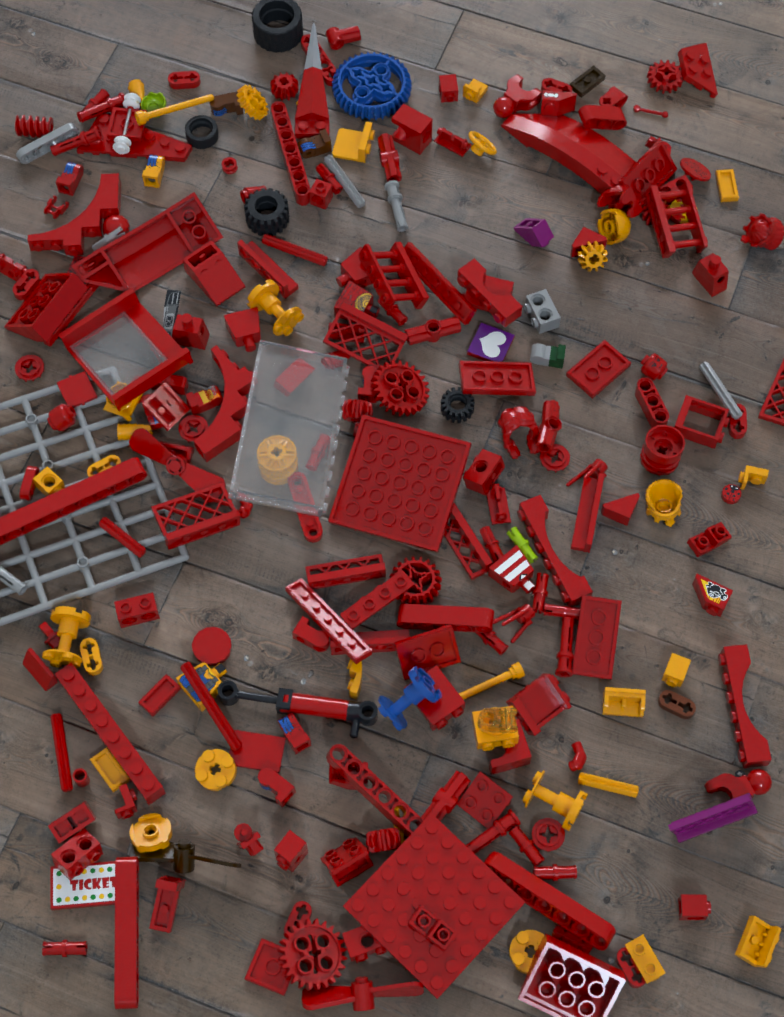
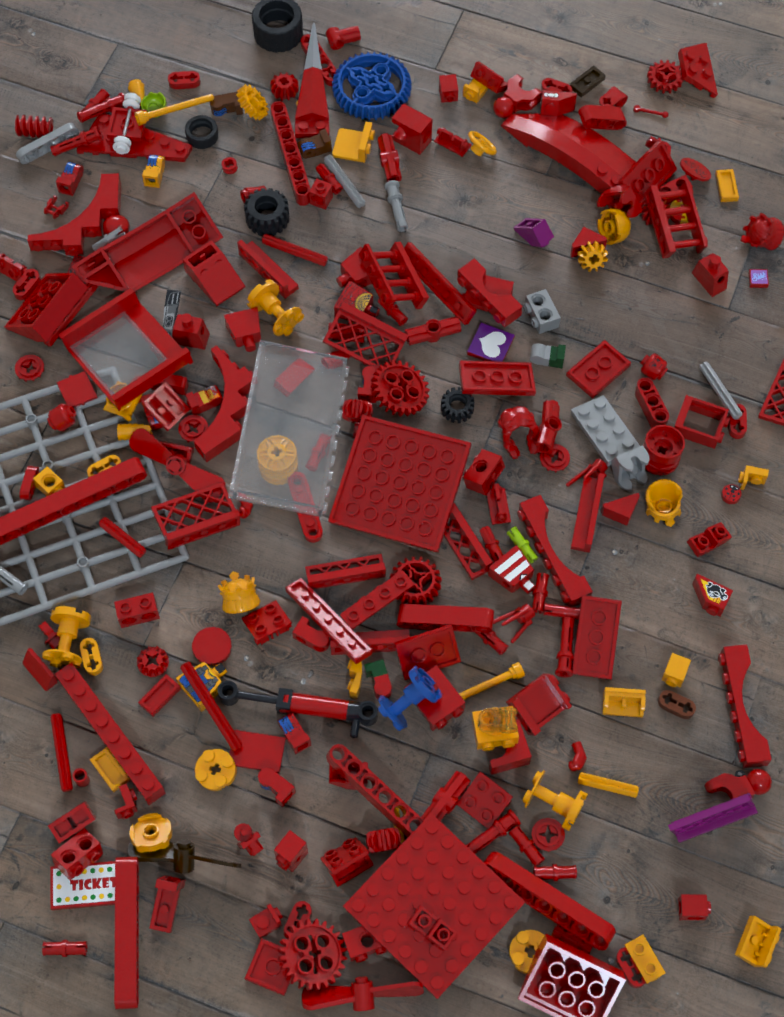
none -> red gear [137,646,169,677]
none -> light orange hair [218,571,260,614]
none -> red hinge [241,600,292,645]
none -> red bracket [249,904,283,939]
none -> leg [364,659,392,699]
none -> red bracket [470,61,507,94]
none -> light grey hinge [571,395,649,492]
none -> tile [748,269,769,288]

